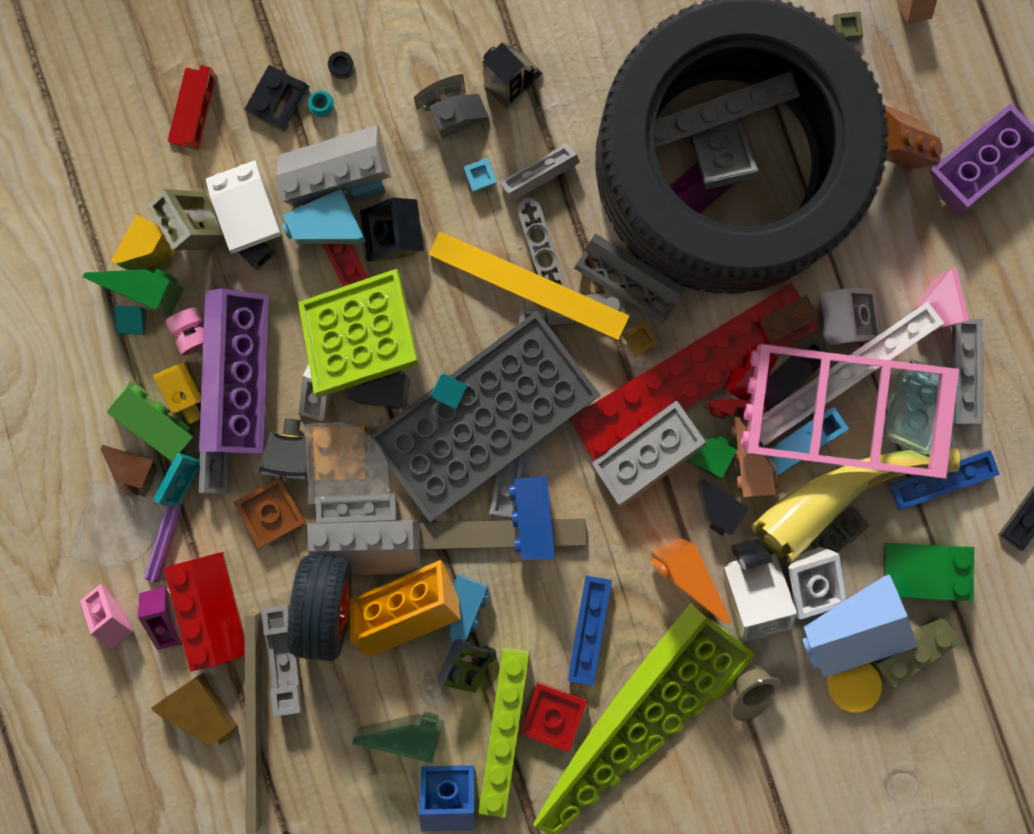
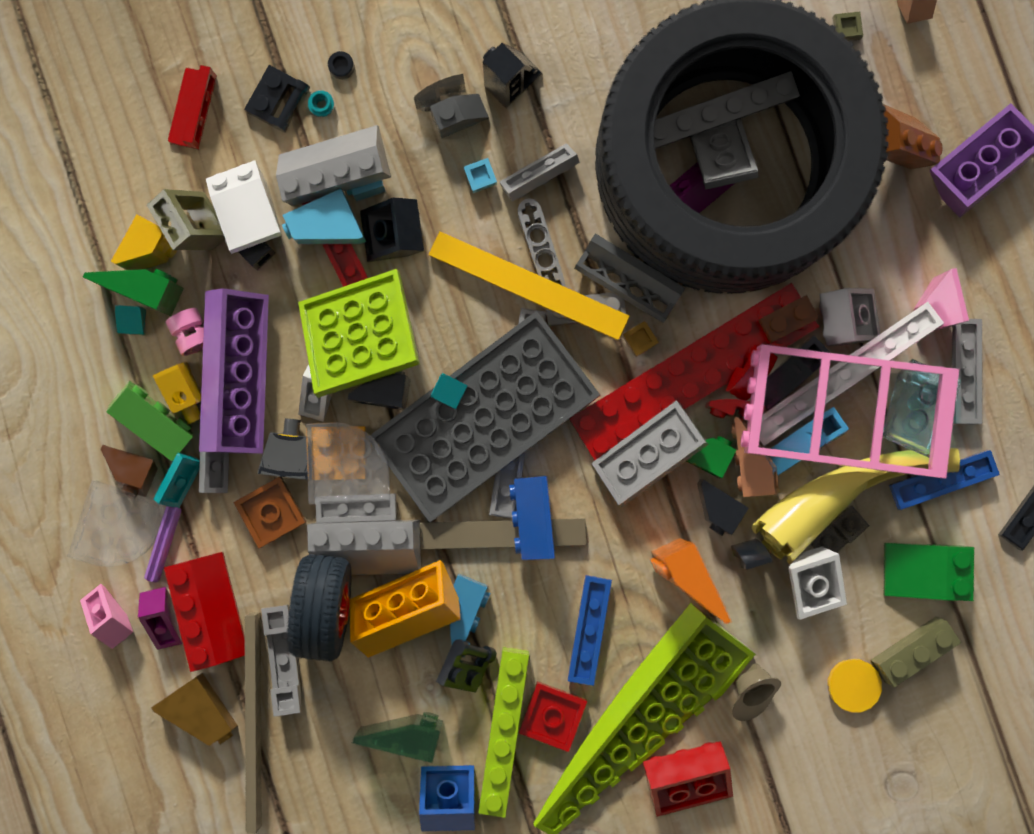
white slope [723,554,797,642] -> none
light blue slope [803,575,918,677] -> none
none -> red slope [643,741,734,817]

